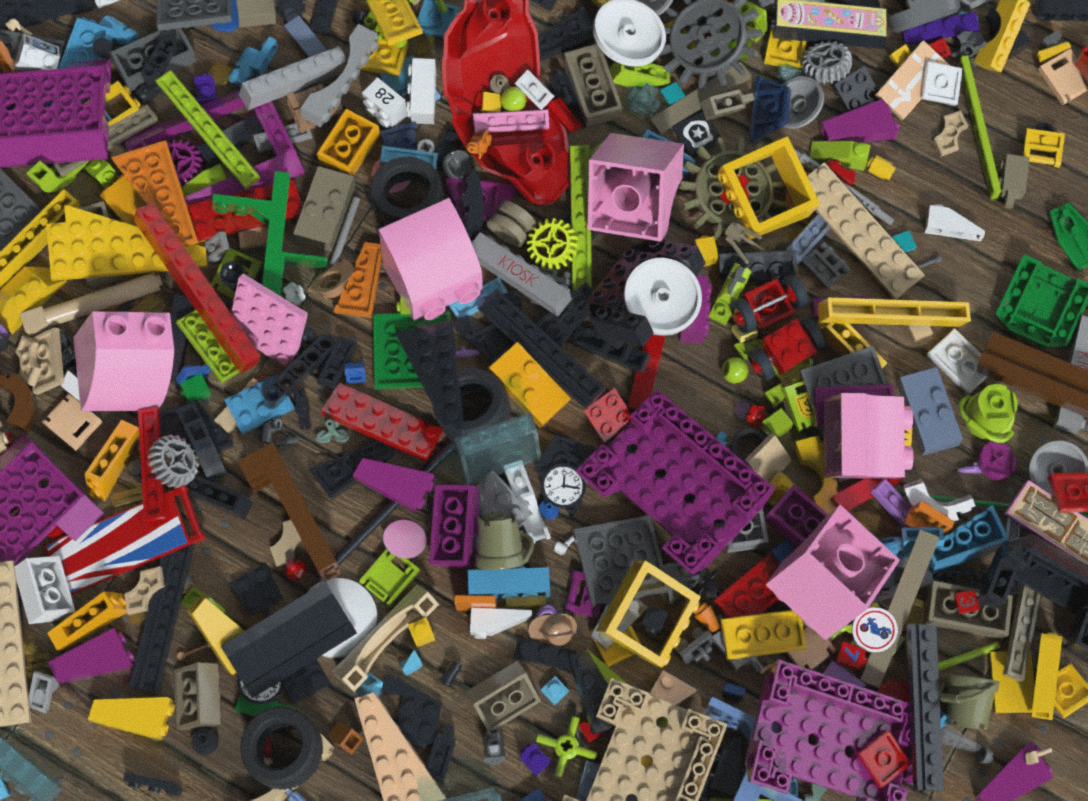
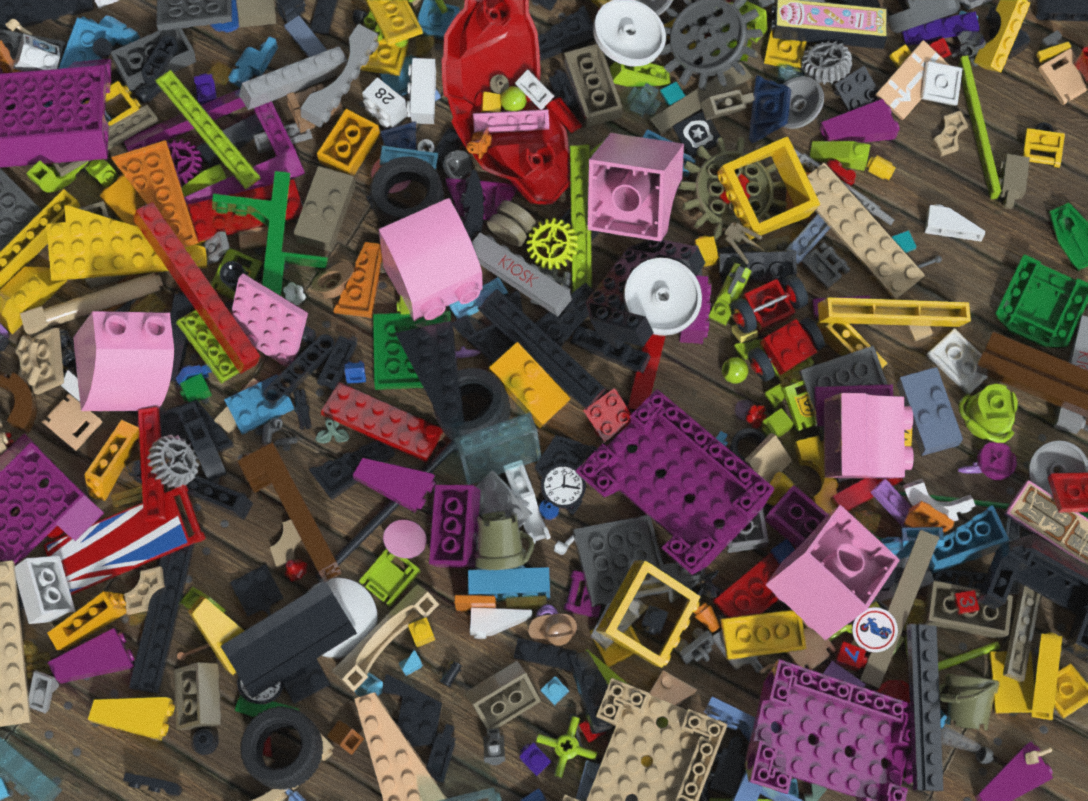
light grey bar [329,197,360,267] -> none
dark blue tile [721,683,746,702] -> none
red tile [856,730,911,788] -> none

